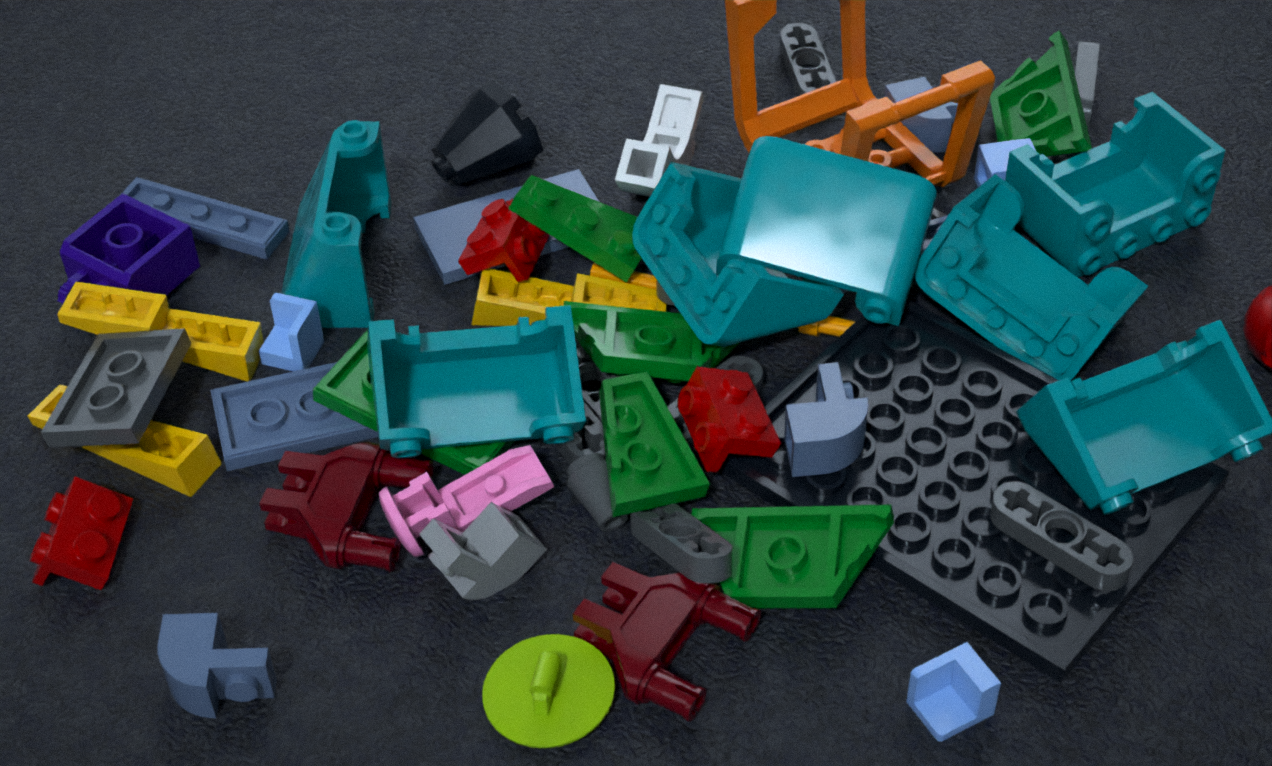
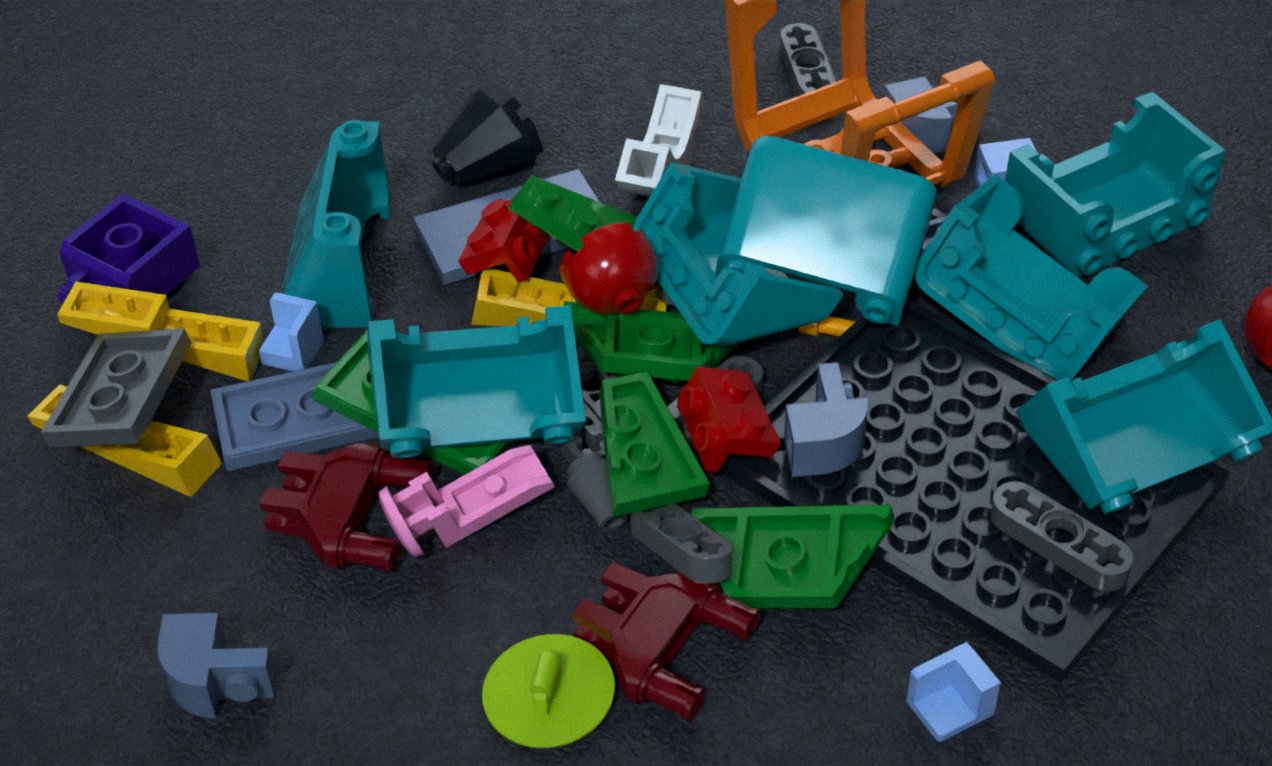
red bracket [29,476,133,590] -> none
sand blue tile [119,177,290,260] -> none
light grey brick [419,502,547,600] -> none
green wing [990,31,1092,156] -> none
beam [1074,41,1100,129] -> none
none -> red cylinder [559,222,658,315]

